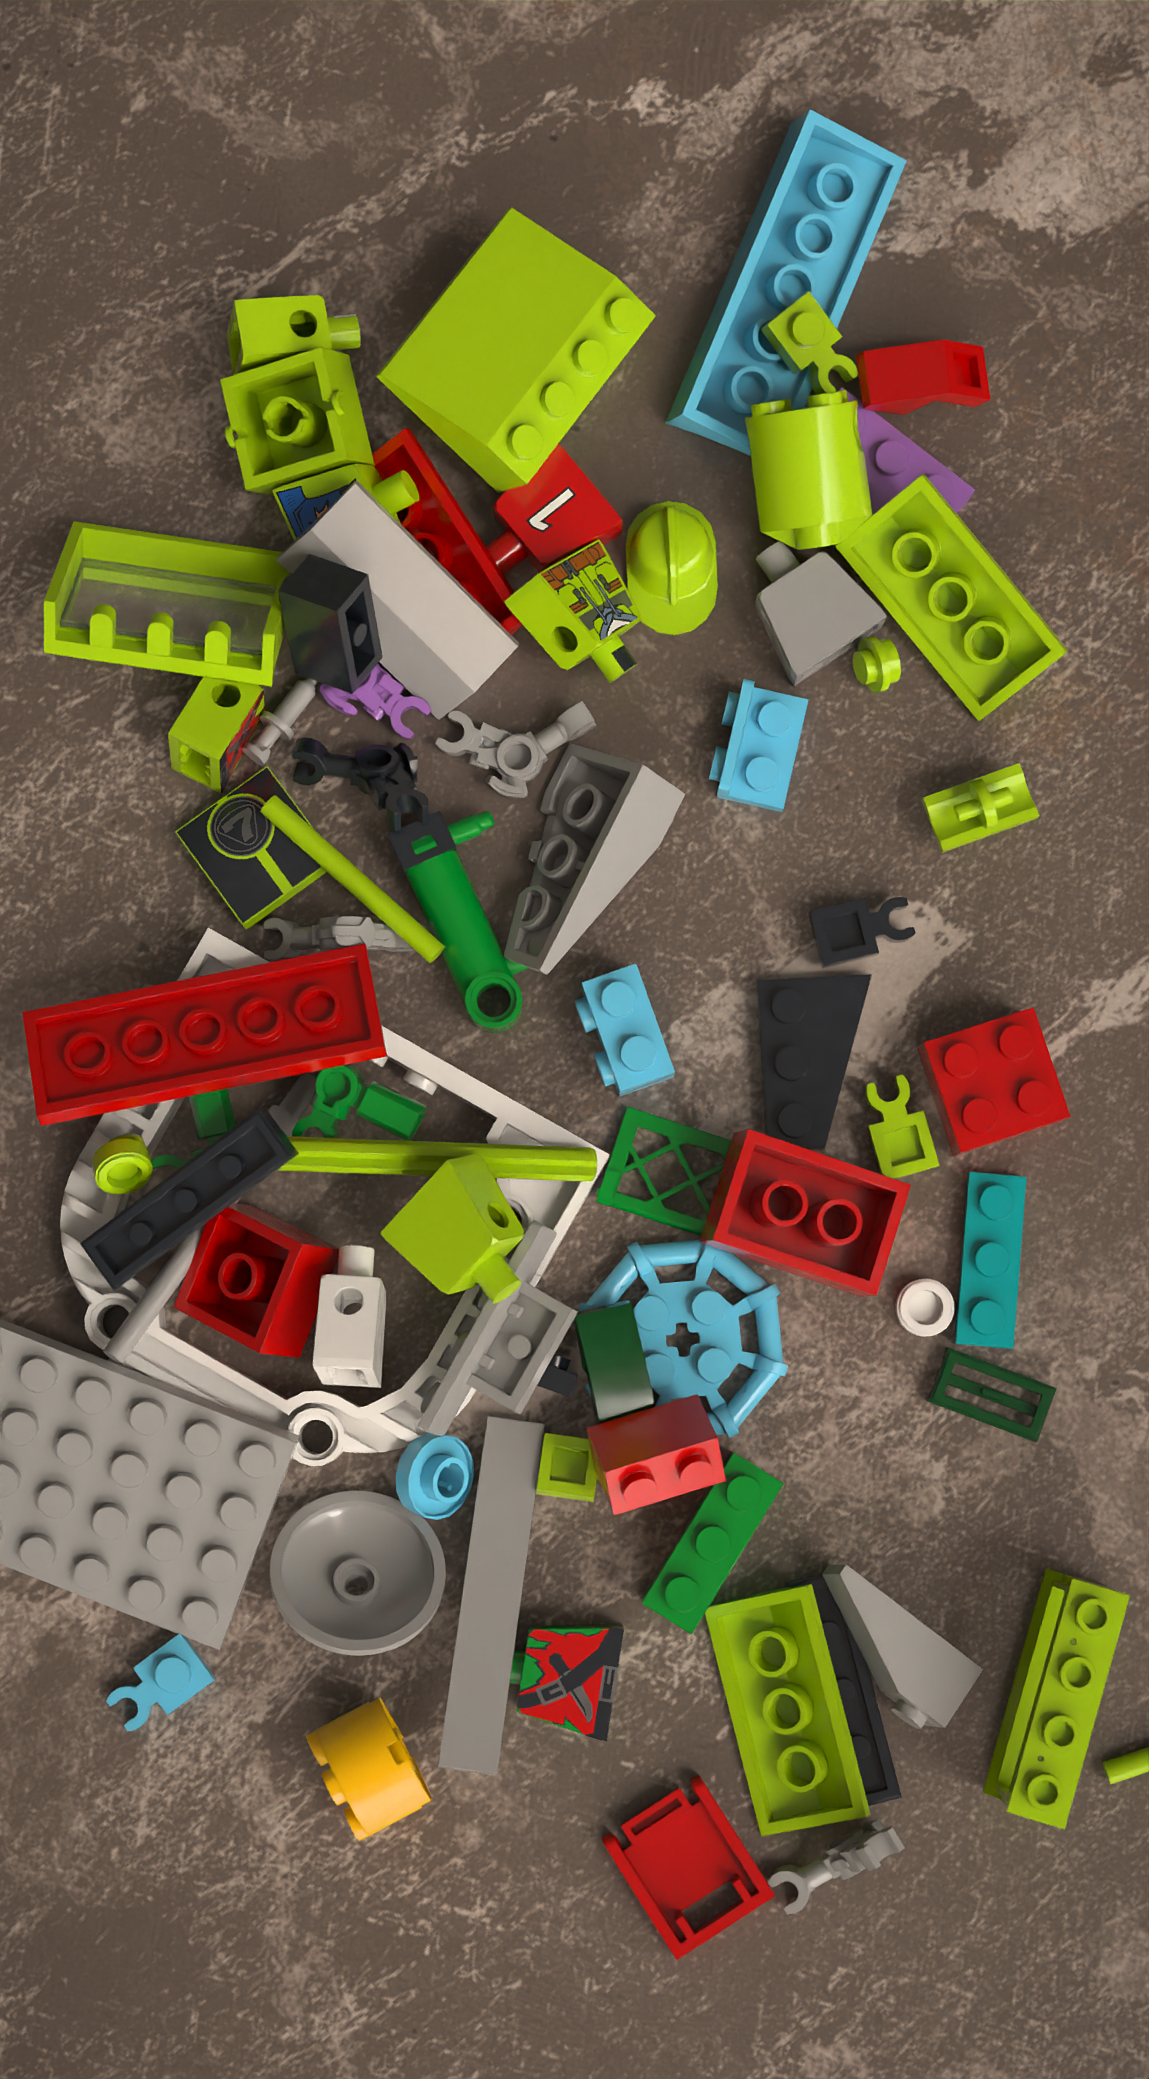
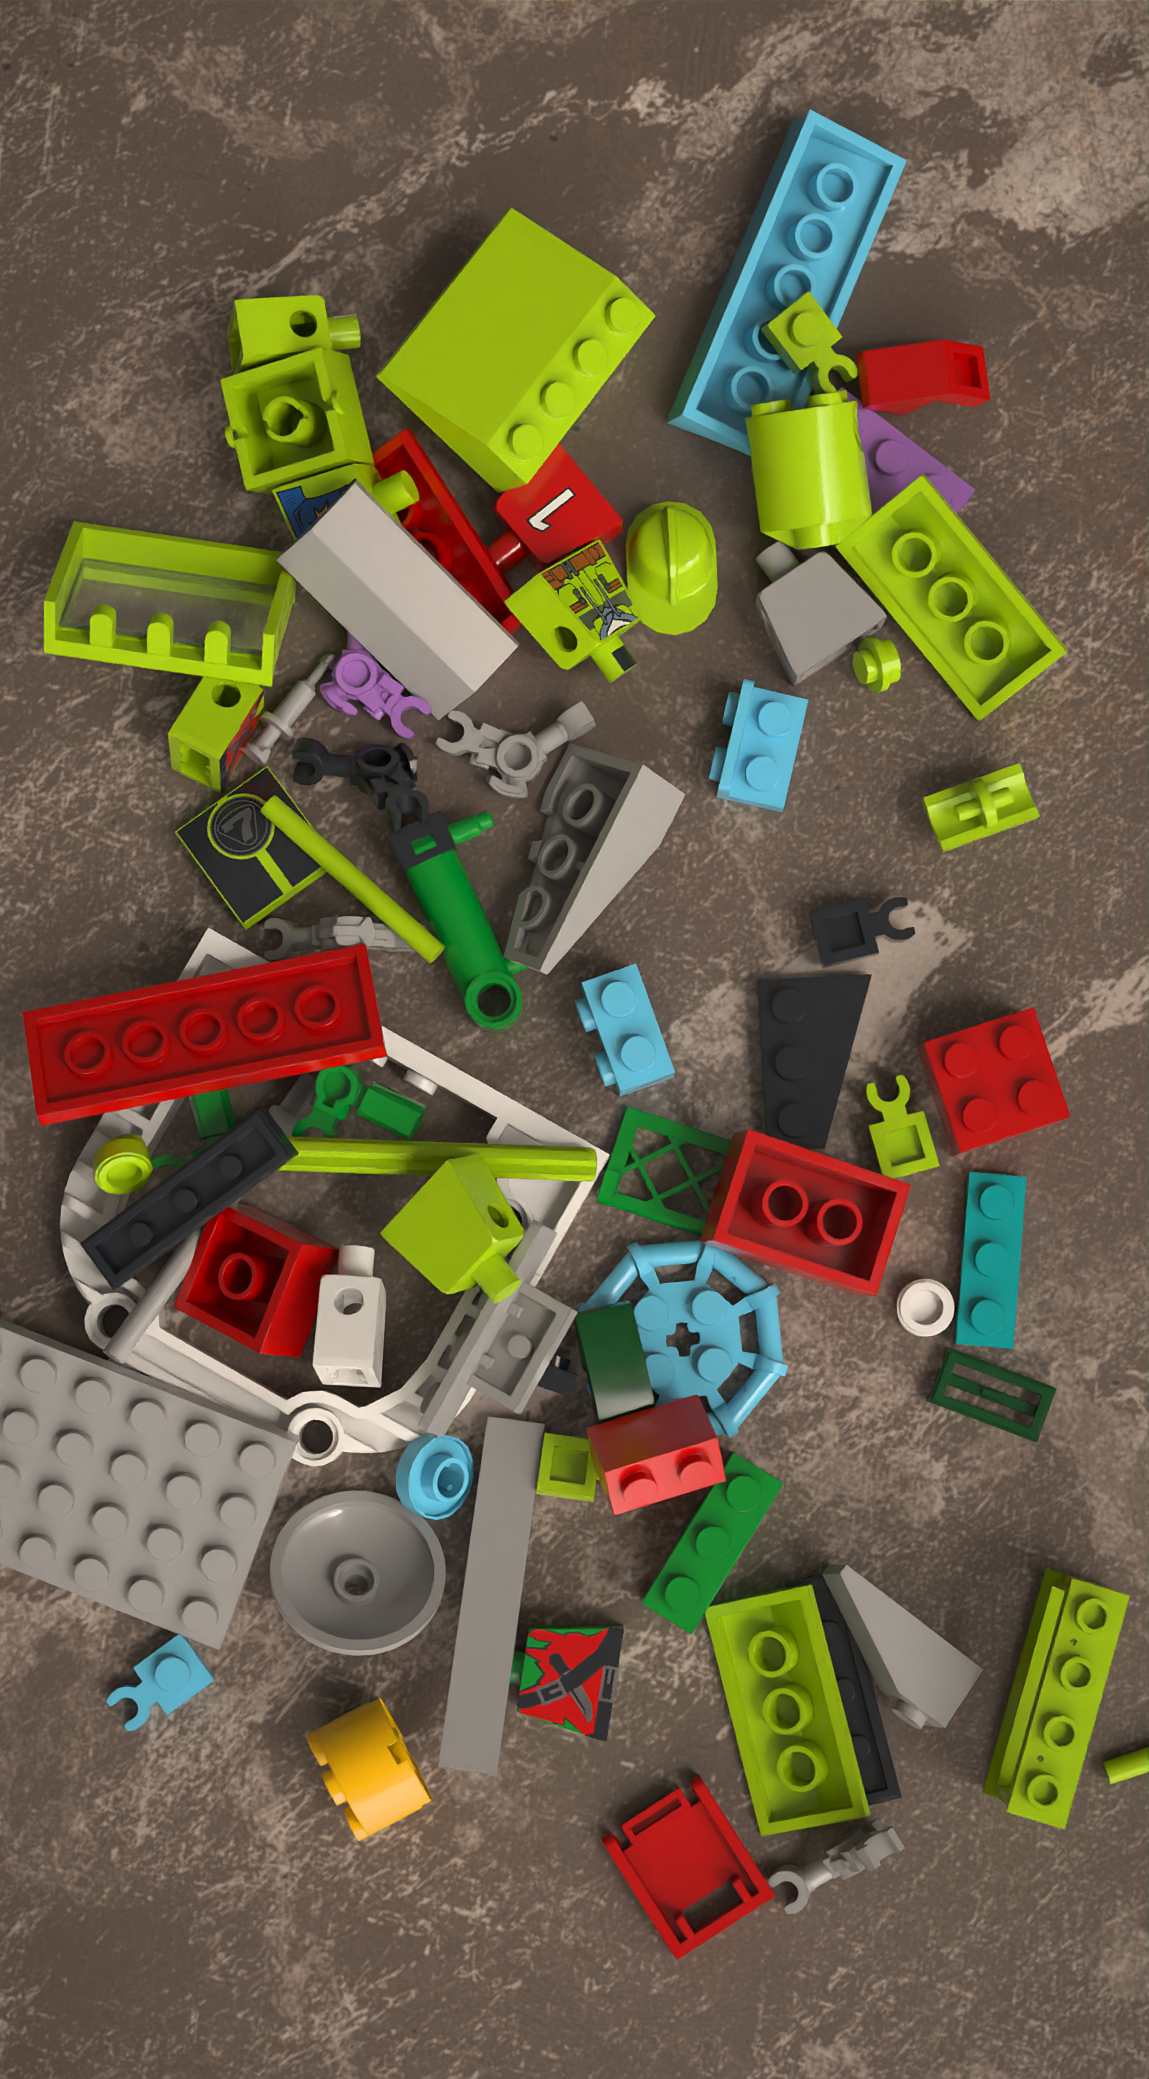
black brick [278,554,383,694] -> none

